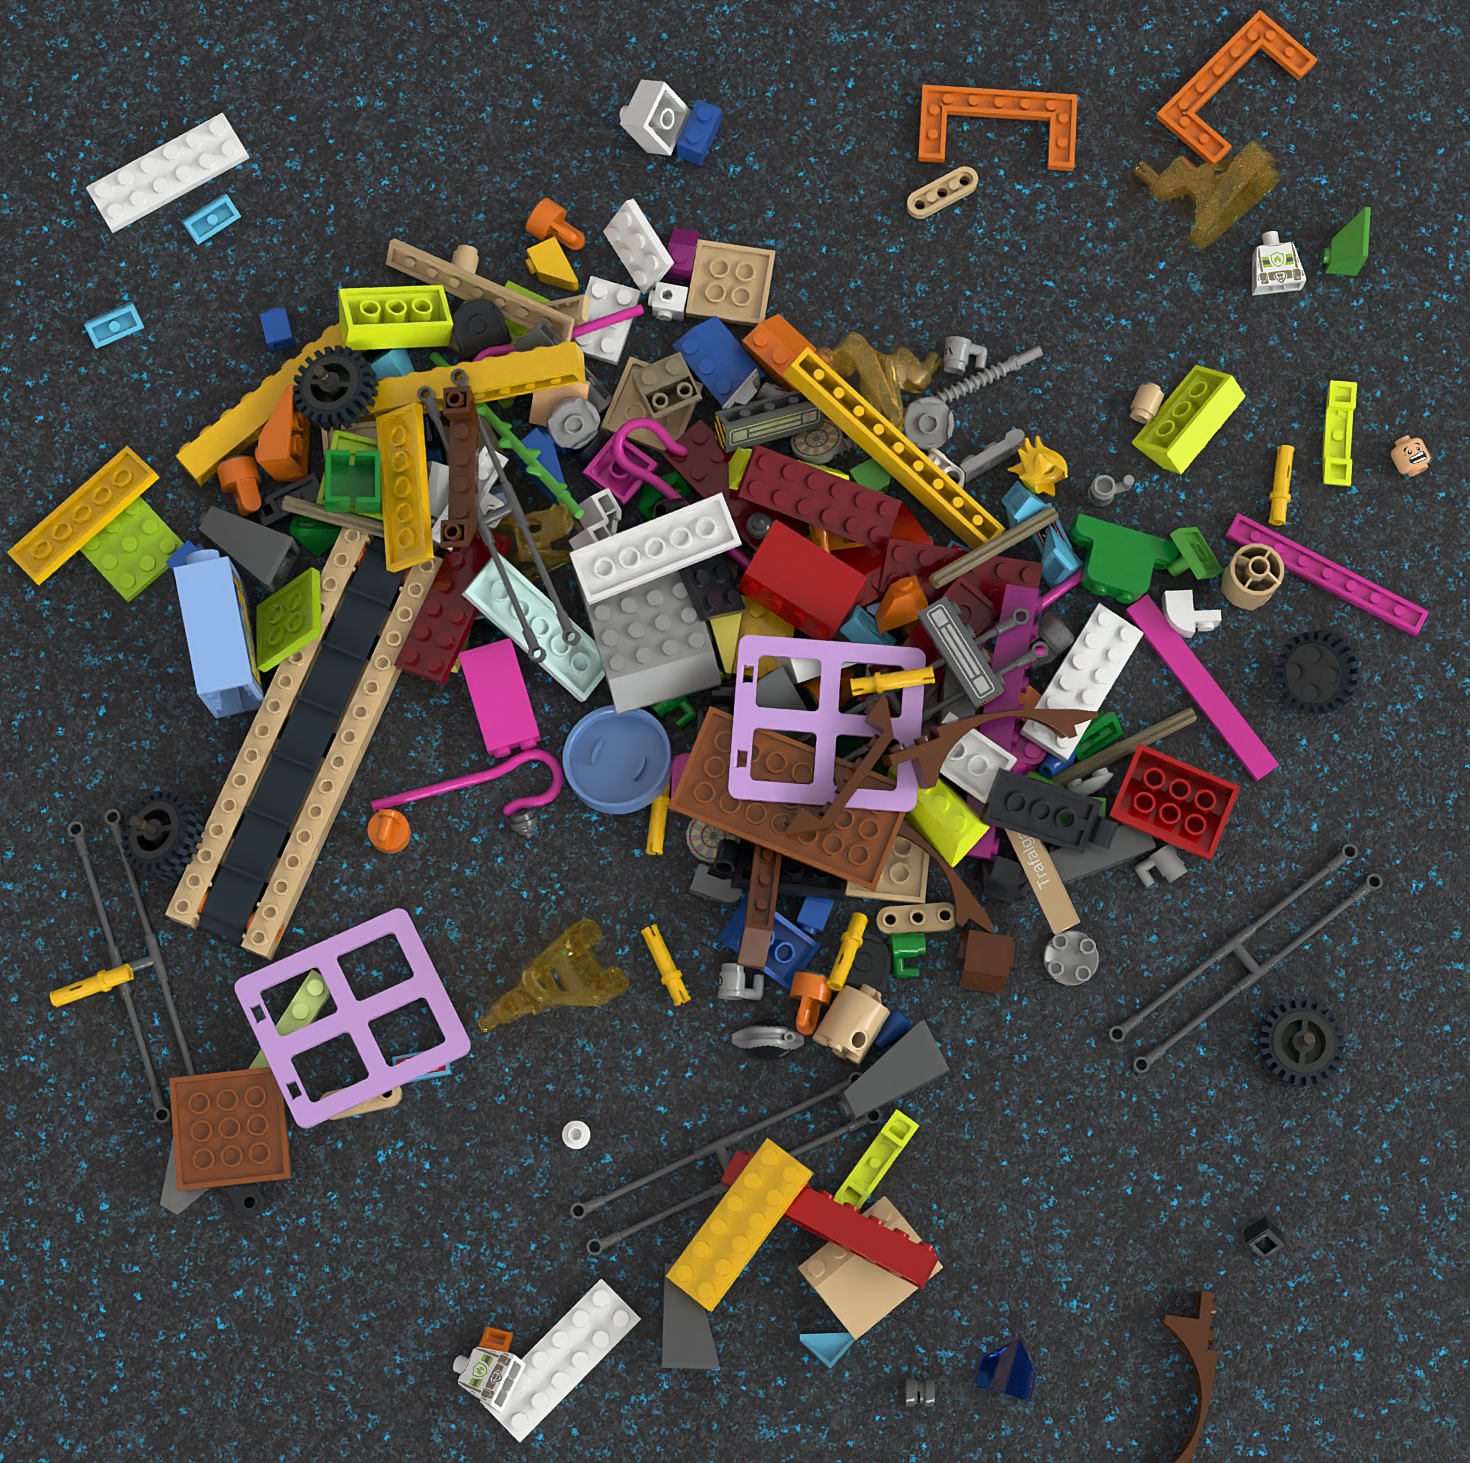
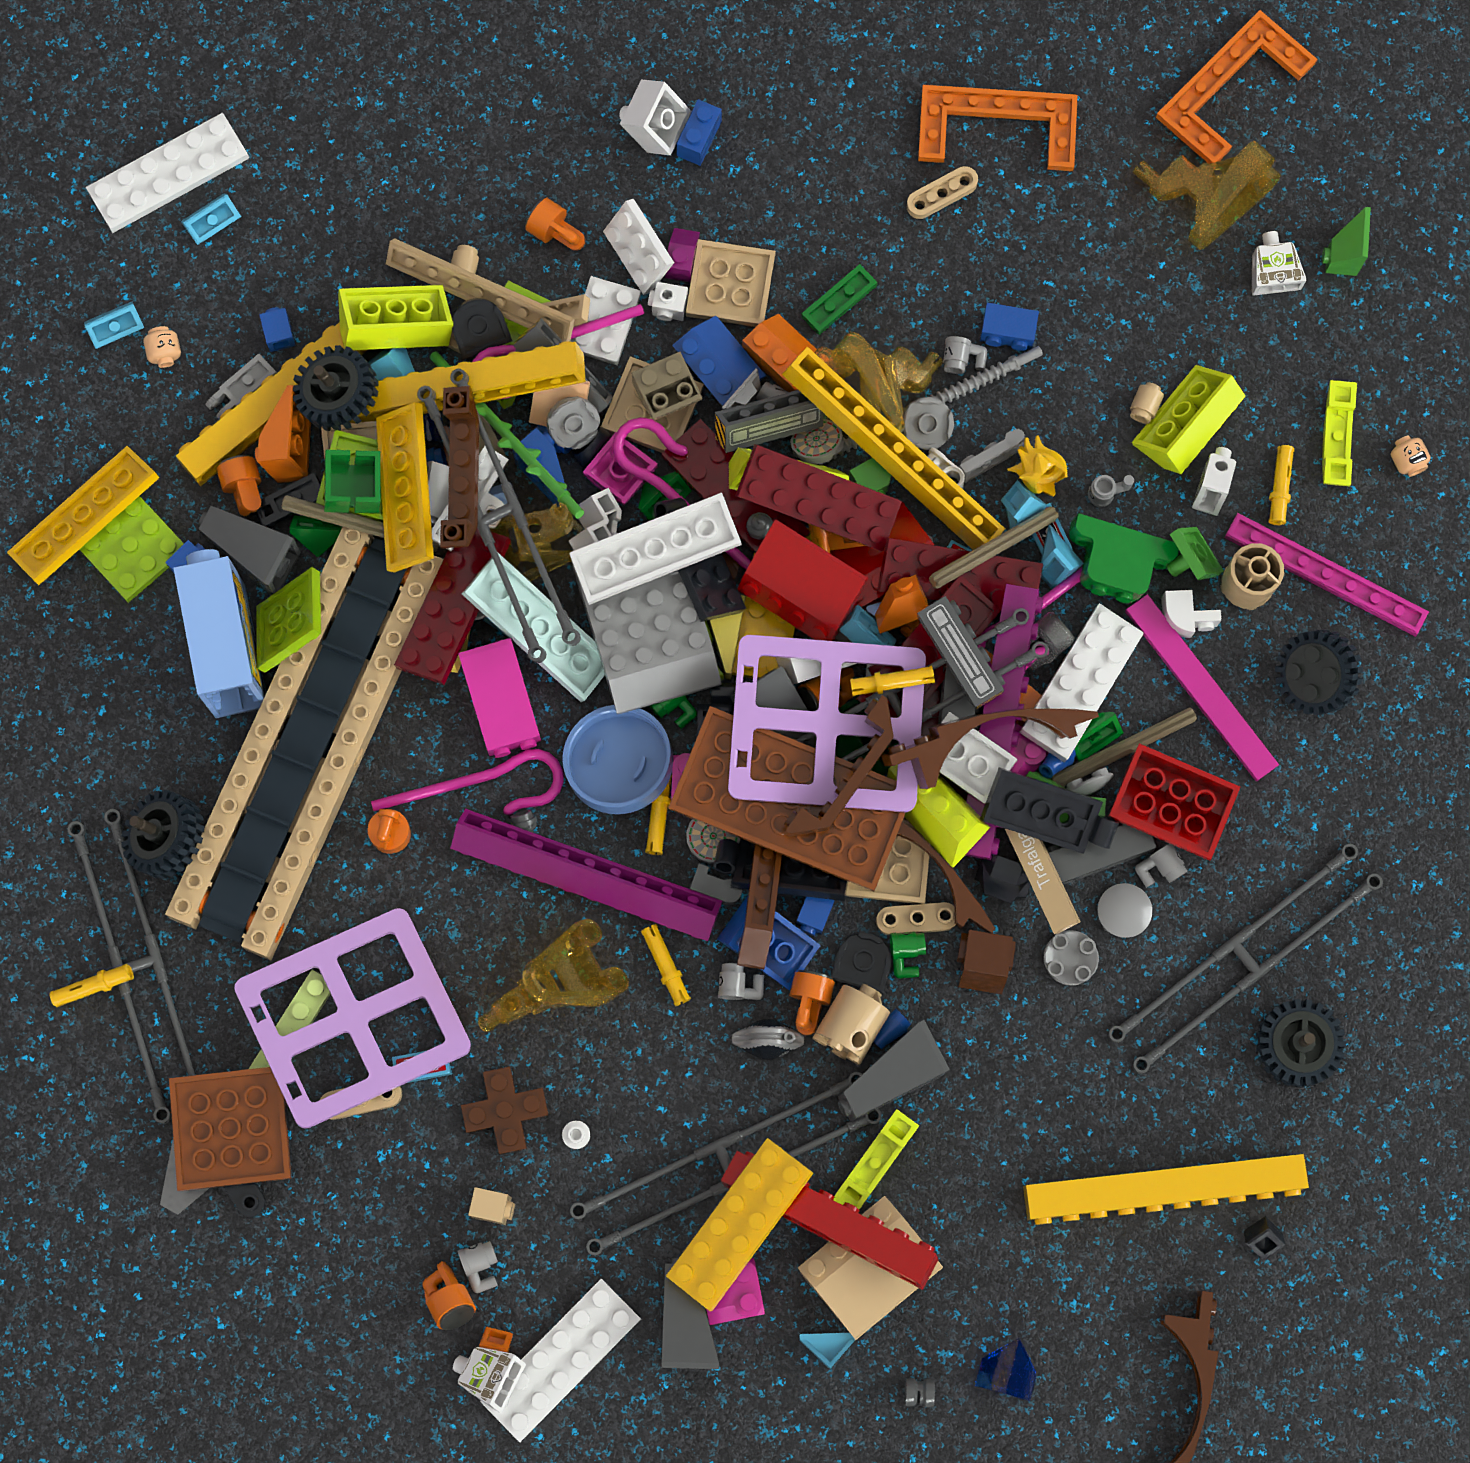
yellow slope [525,236,579,292] -> none
yellow pin [827,912,868,991] -> none
none -> light nougat head [143,326,181,368]
none -> light grey hinge [206,354,277,420]
none -> orange piece [422,1261,476,1330]
none -> magenta brick [450,809,722,941]
none -> light grey piece [458,1241,498,1293]
none -> reddish brown plate [461,1066,549,1155]
none -> tan brick [468,1187,515,1225]
none -> dark pink slope [706,1258,765,1325]
none -> green plate [801,264,877,335]
none -> blue brick [980,303,1039,351]
none -> yellow brick [1023,1154,1309,1225]
none -> light grey dish [1097,883,1152,938]
none -> white torso [1192,447,1236,516]

